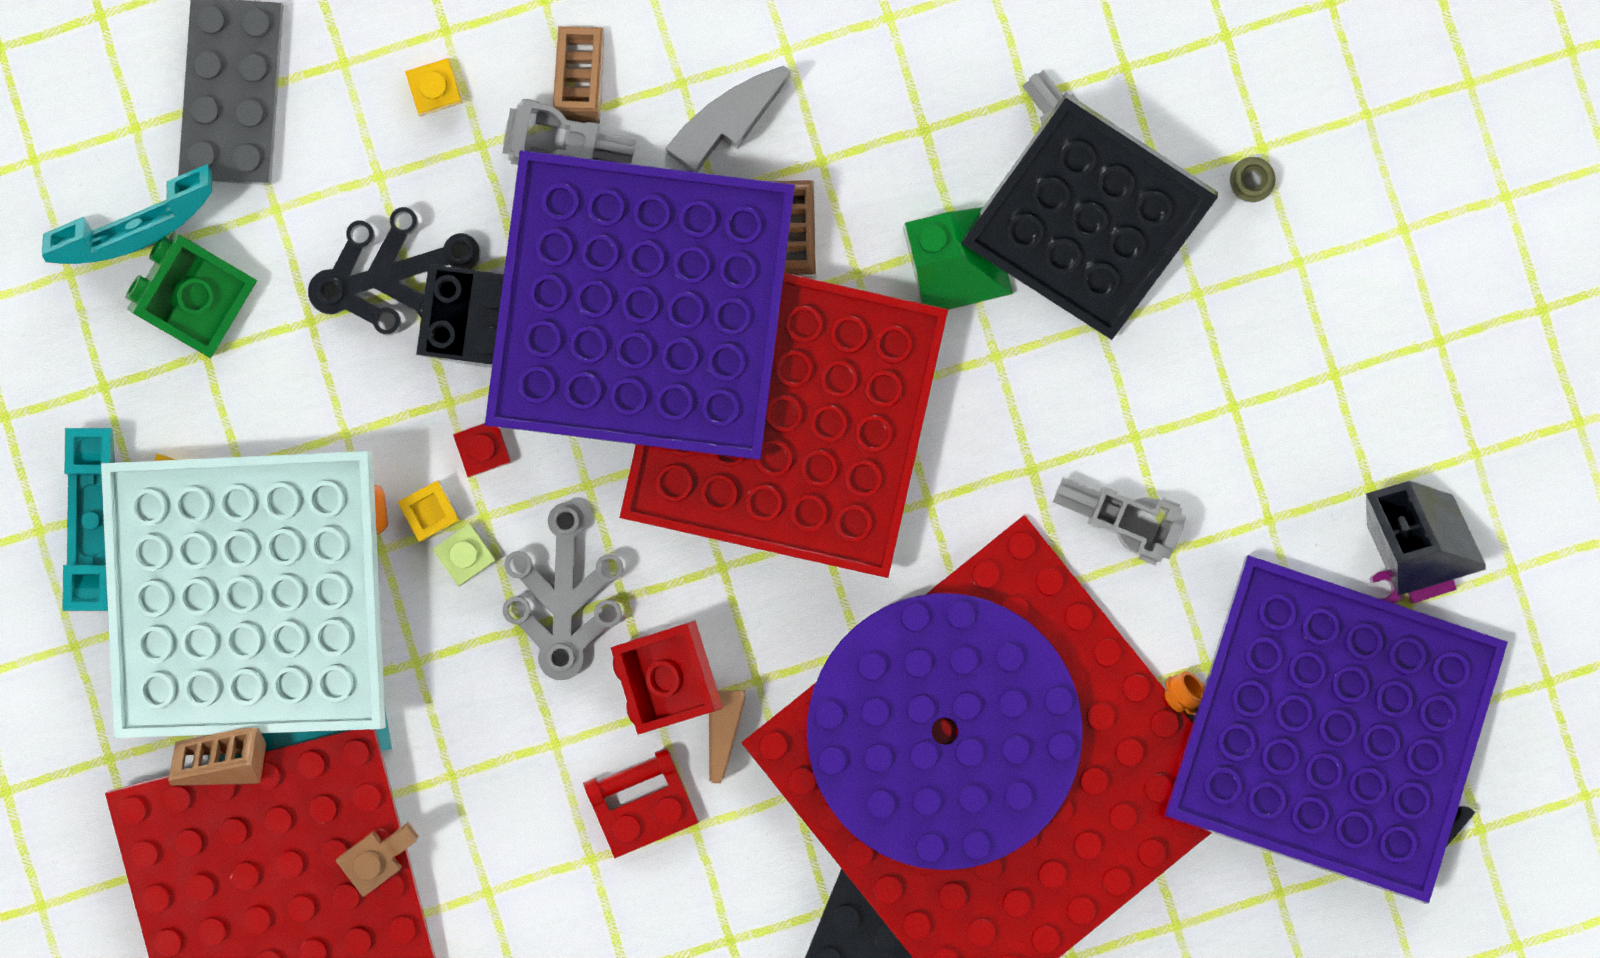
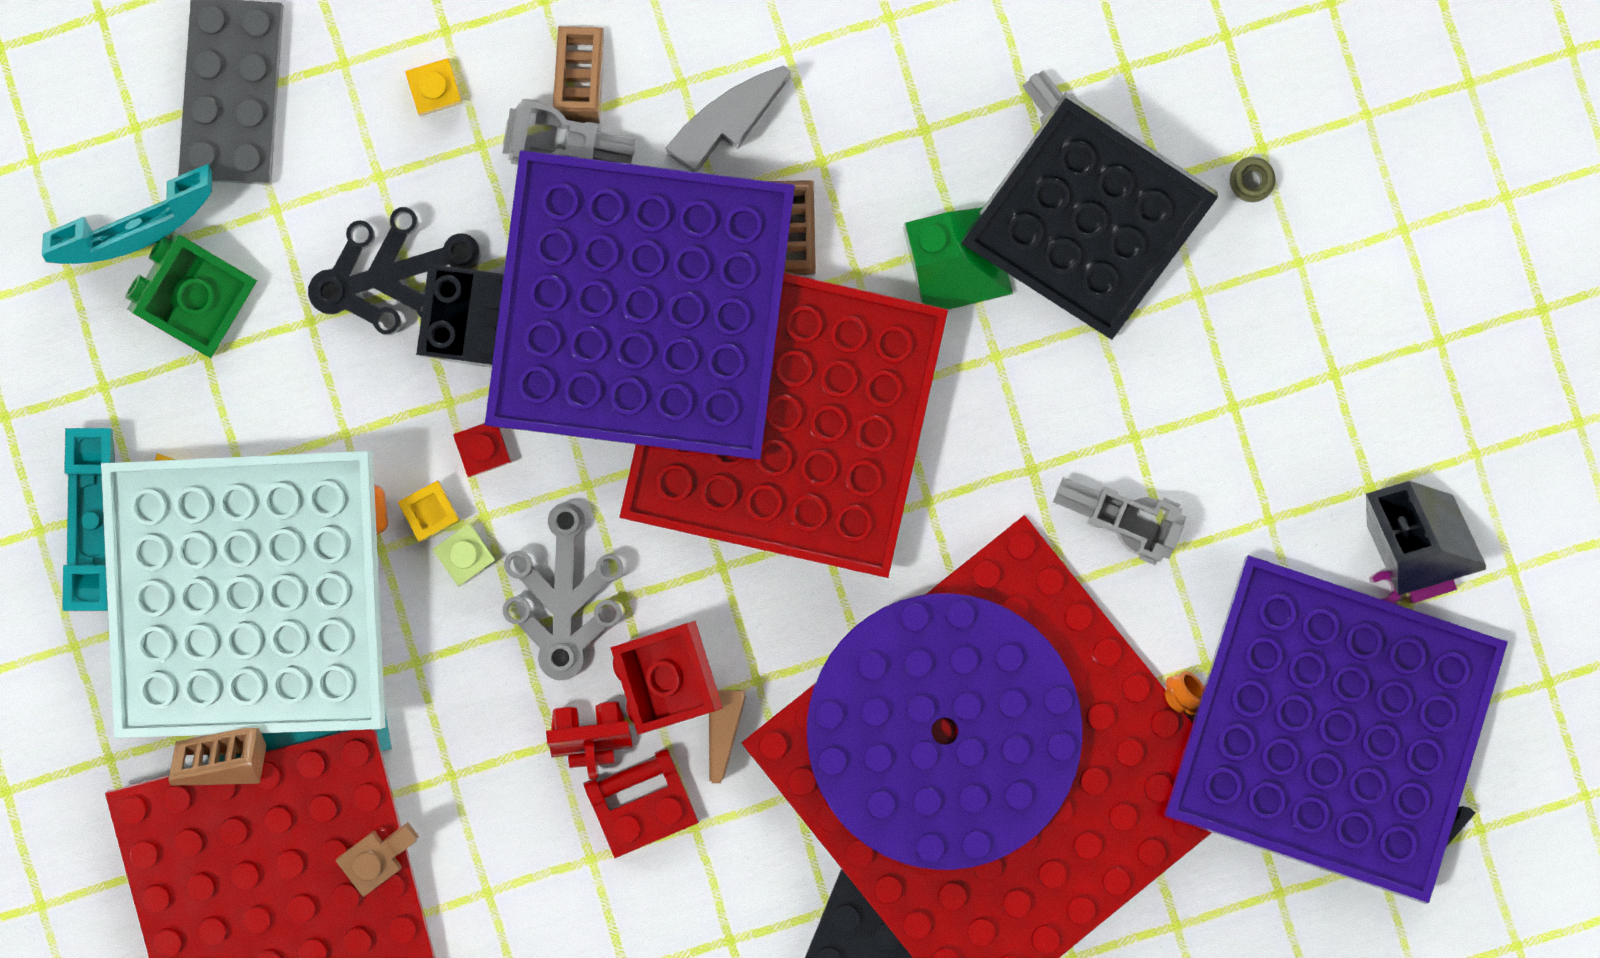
none -> red hips [546,701,633,779]

